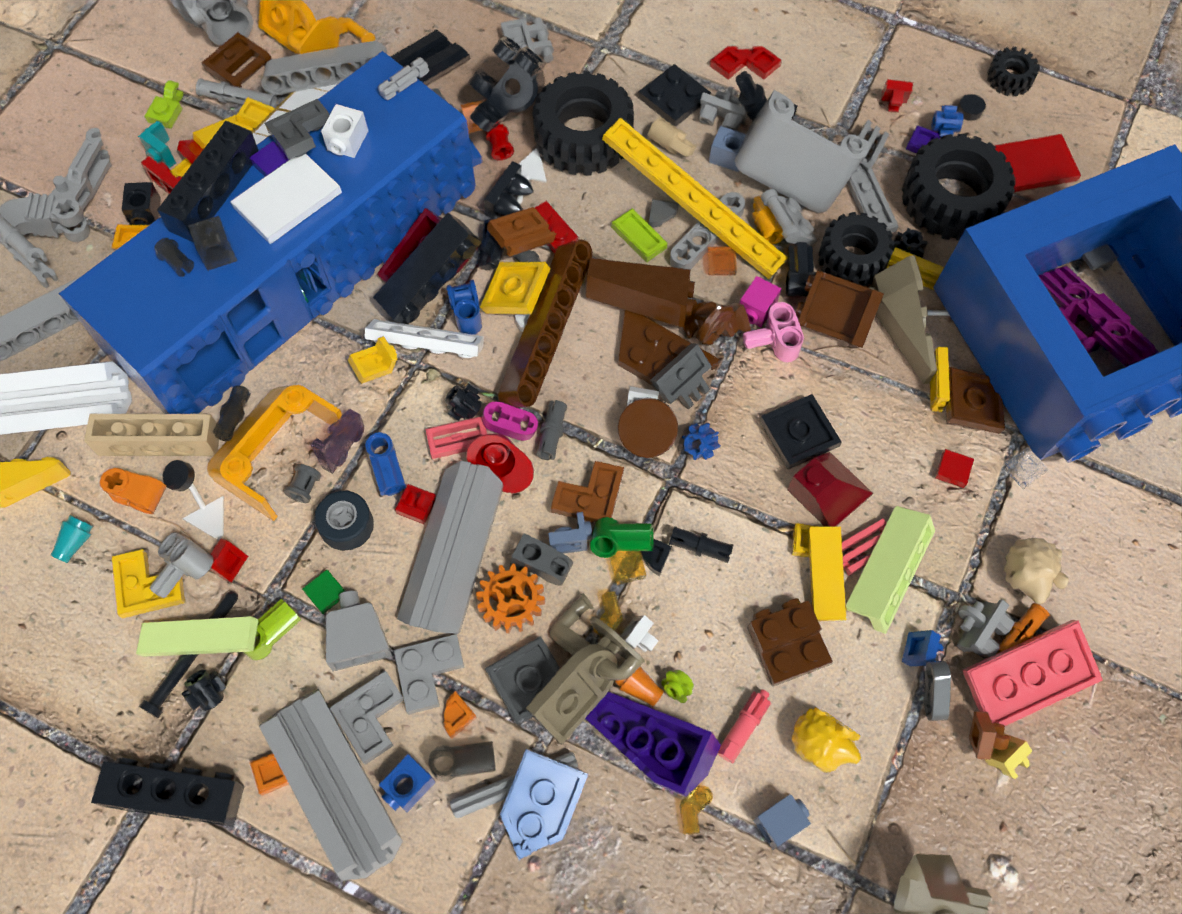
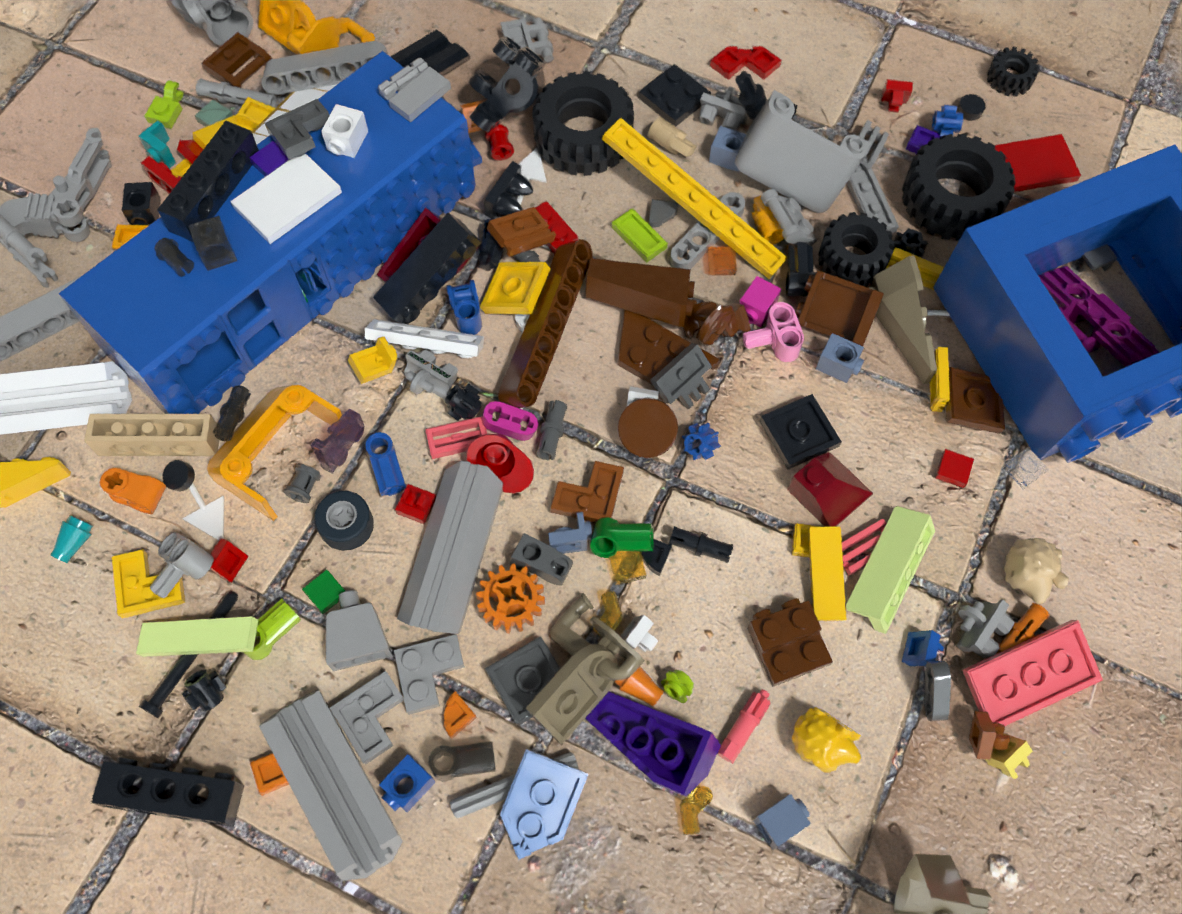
none -> sand green tile [195,99,233,127]
none -> light grey tile [389,67,451,122]
none -> light grey hips [404,349,458,400]
none -> sand blue brick [816,333,865,383]

